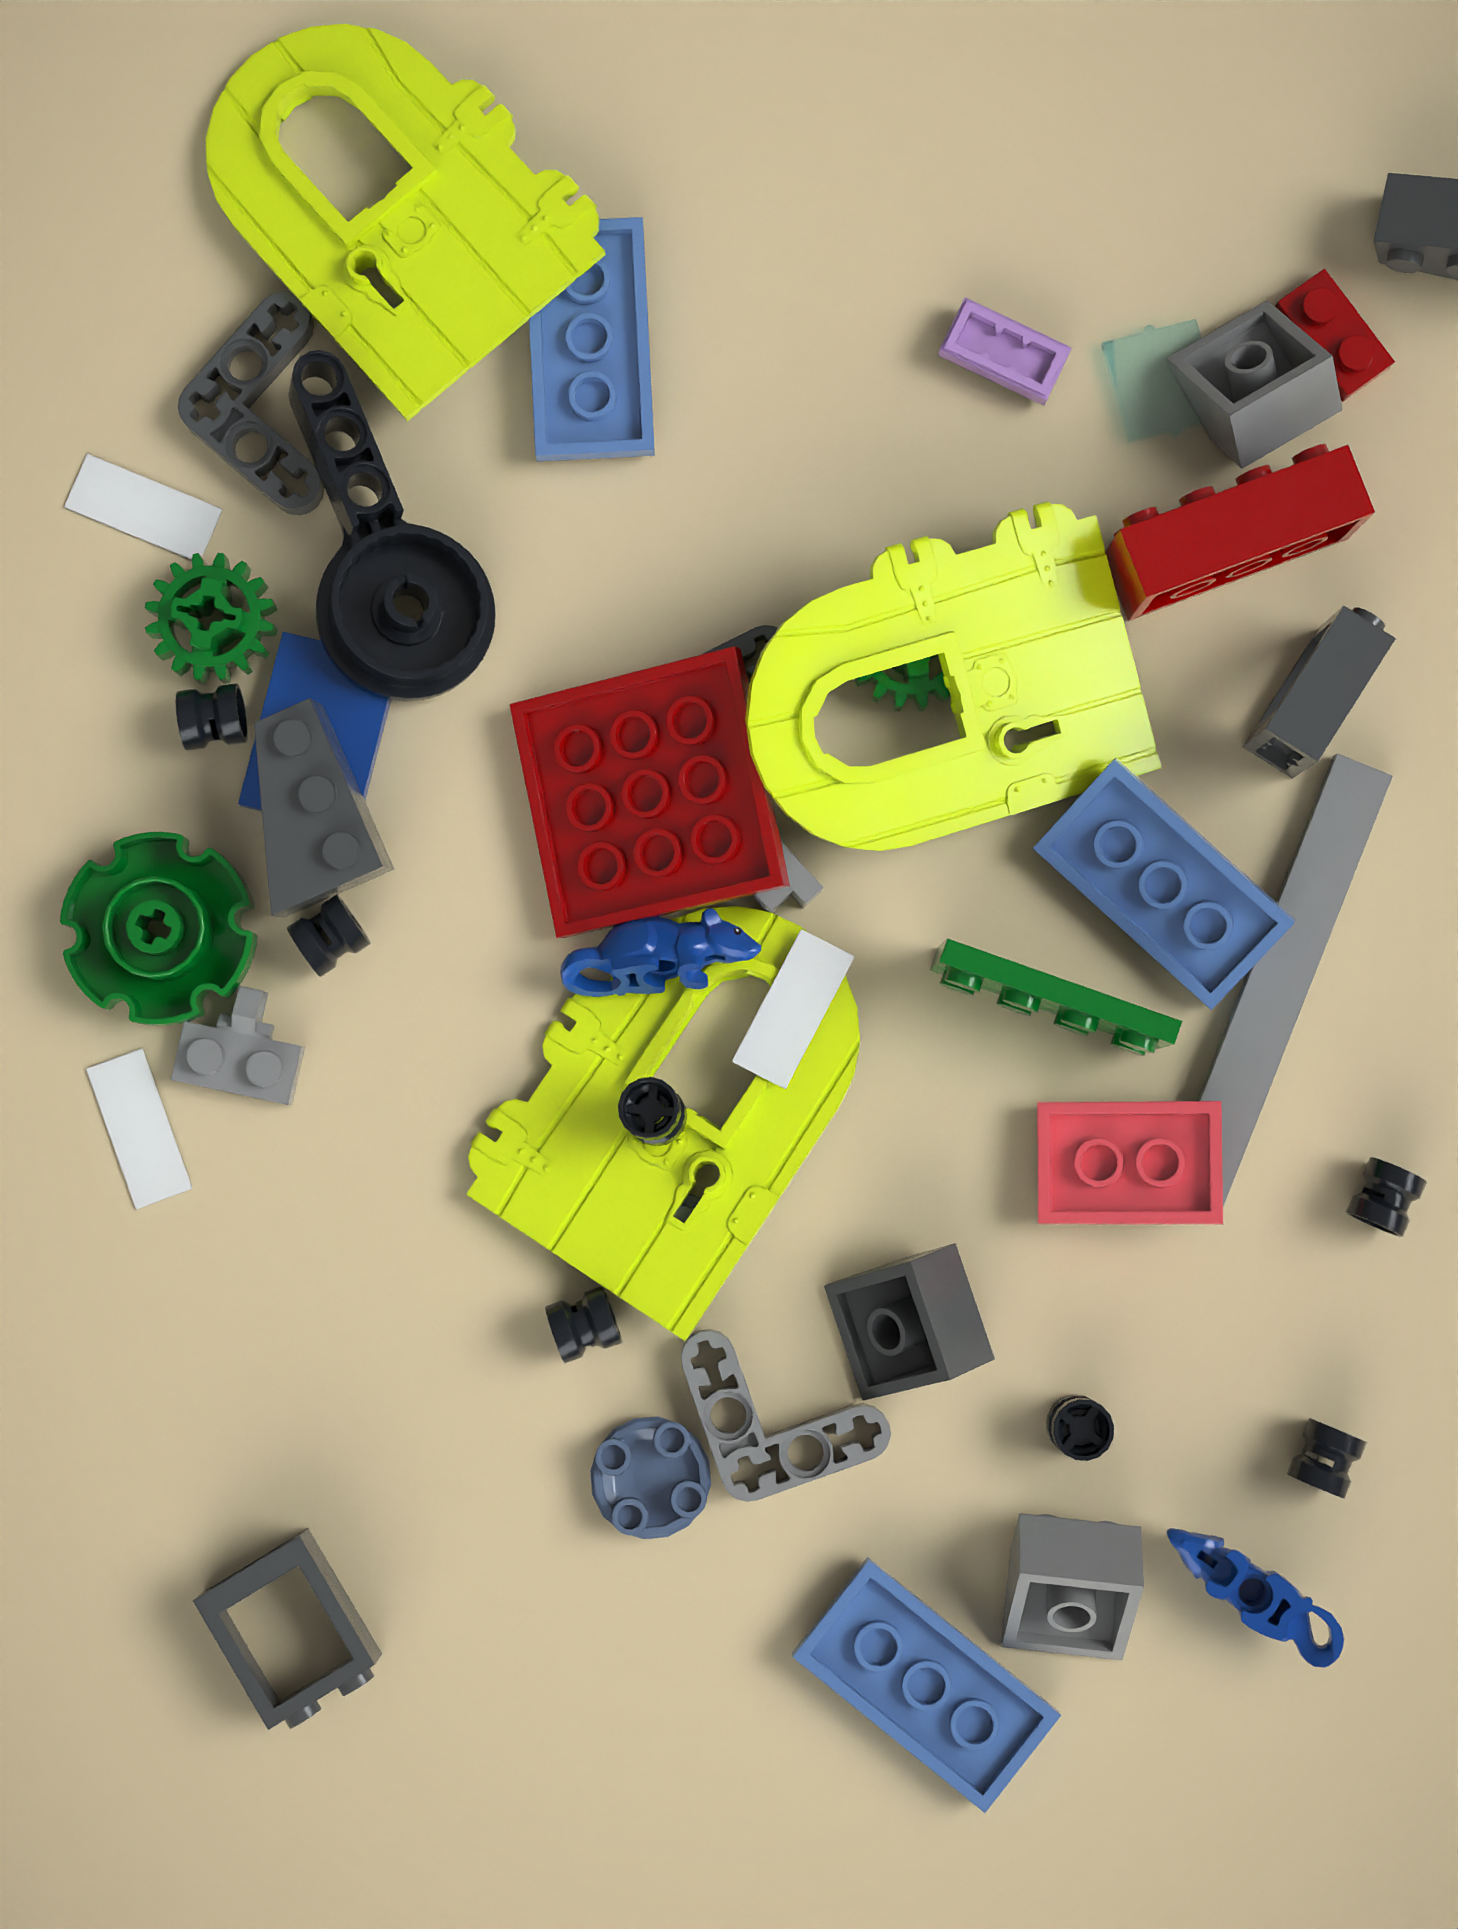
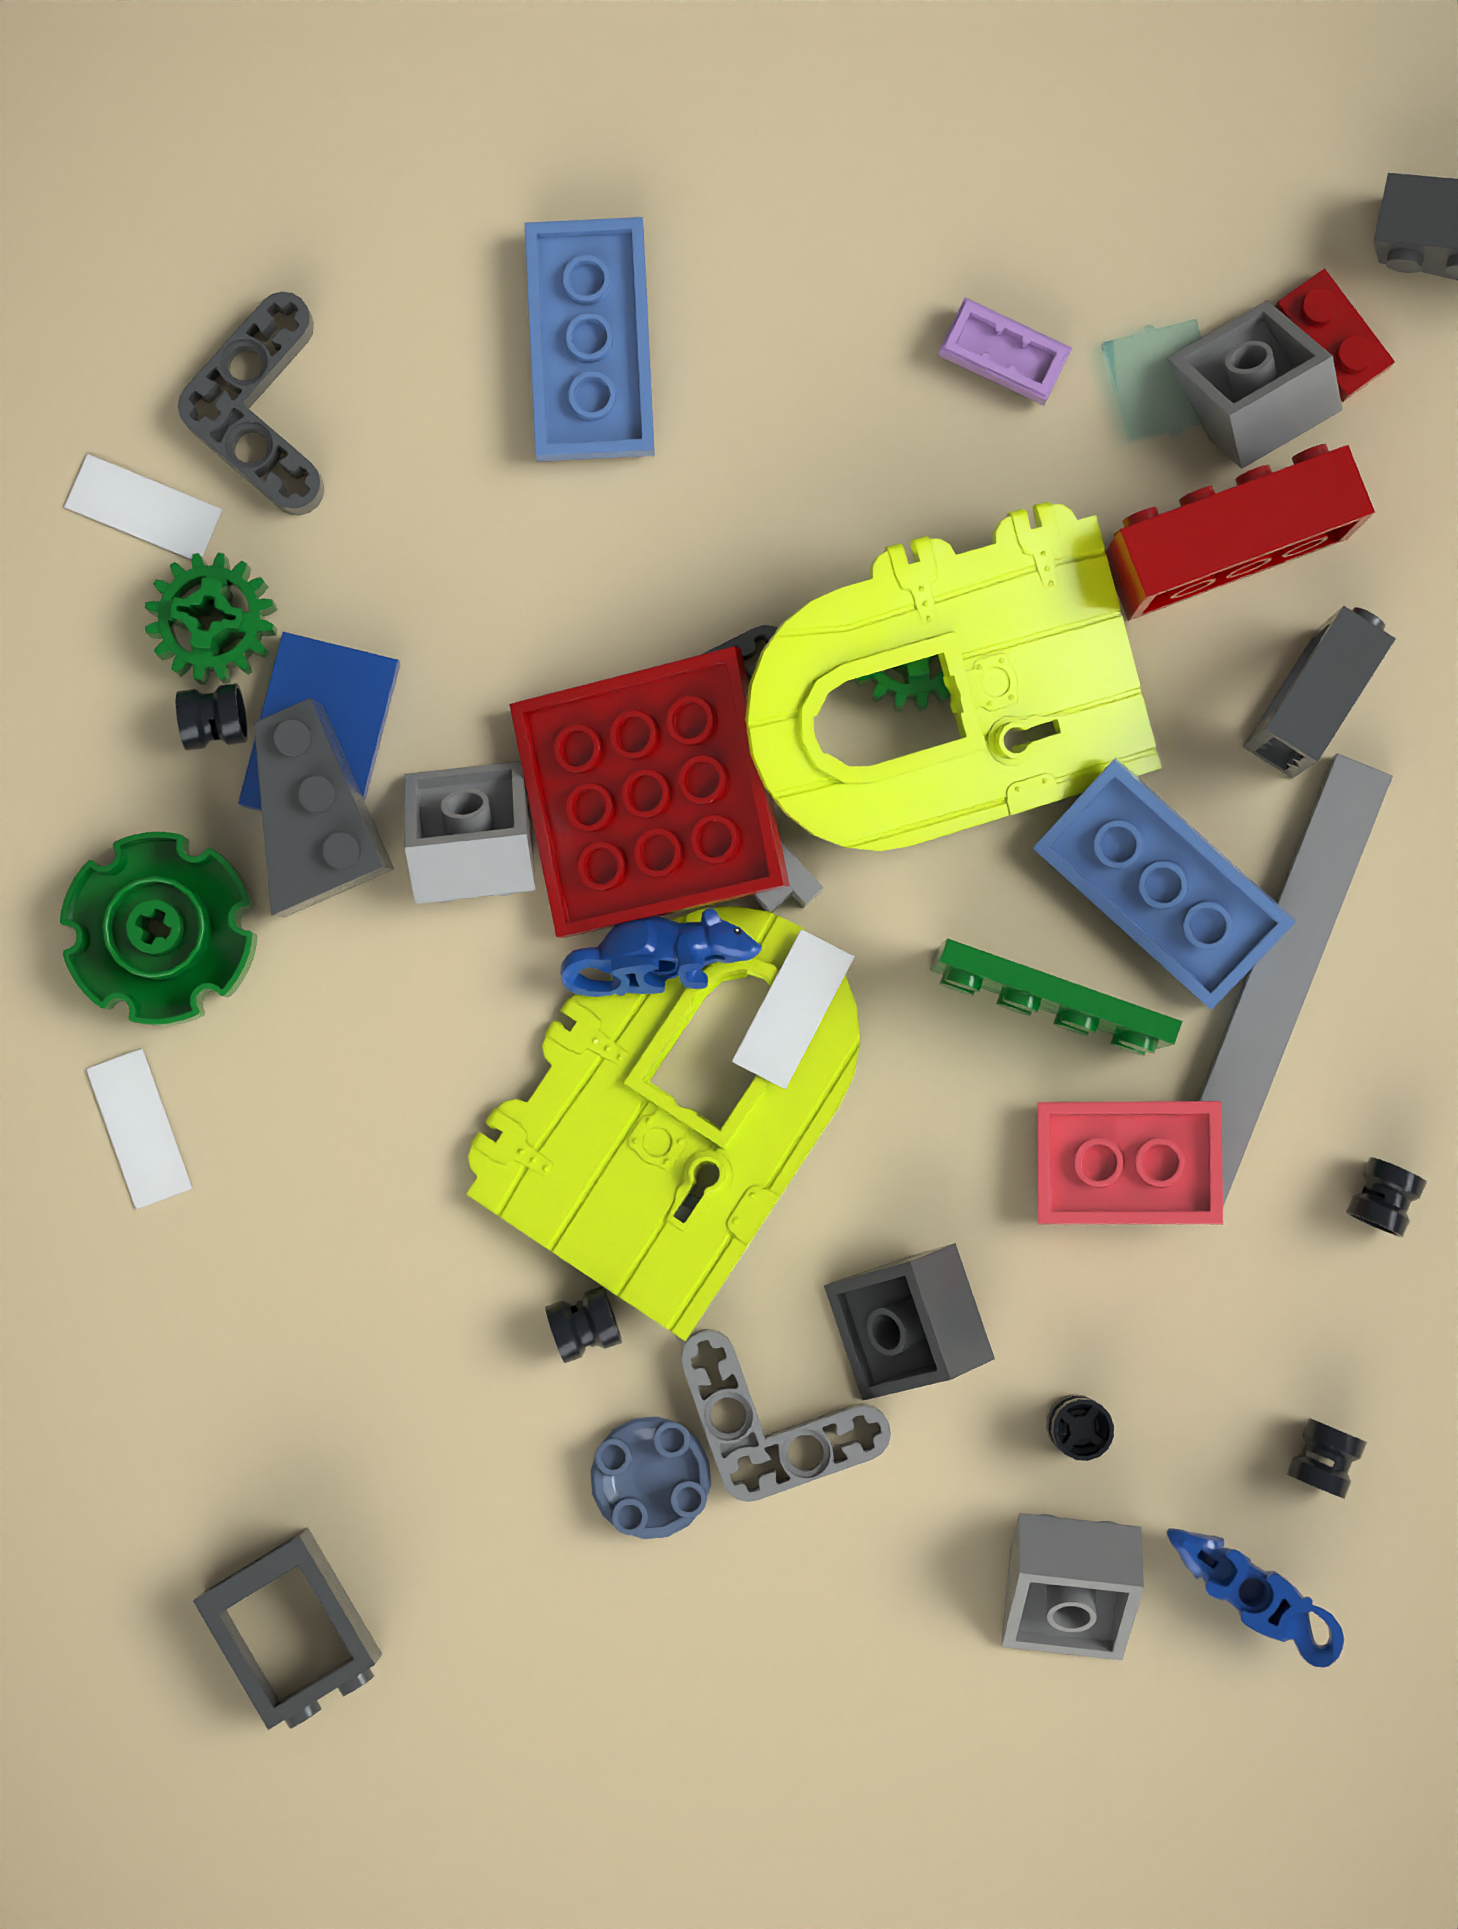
light grey hinge [171,986,305,1106] -> none
neon yellow door [206,23,606,422] -> none
black wheel [287,894,371,977] -> none
black beam [288,350,496,701] -> none
black wheel [618,1077,687,1146] -> none
medium blue plate [792,1557,1061,1813] -> none
none -> light grey slope [404,761,536,904]

